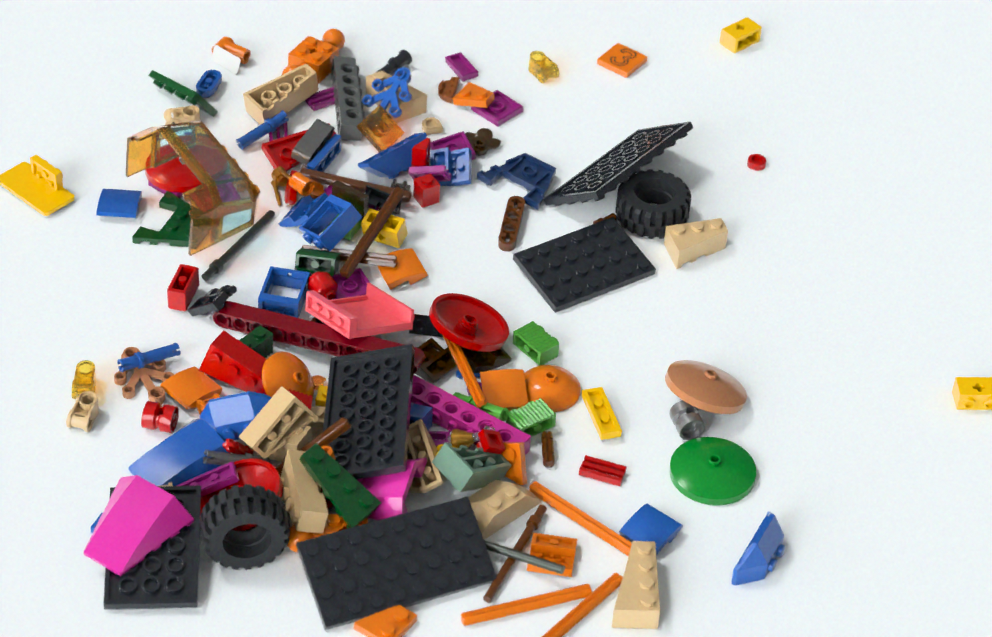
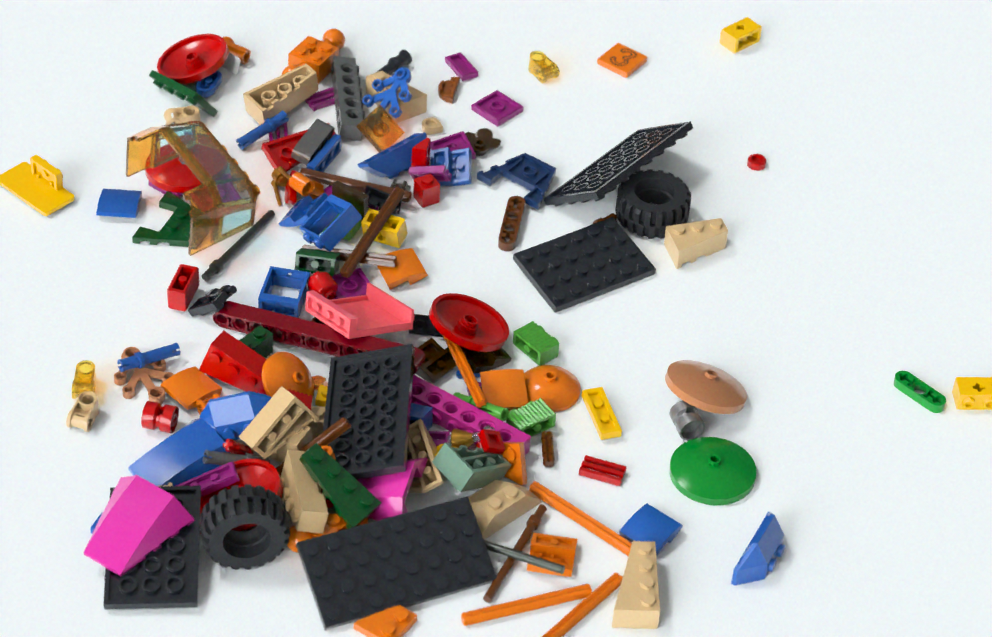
orange wing [453,82,495,108] -> none
none -> red dish [157,34,229,84]
none -> green beam [893,371,946,413]

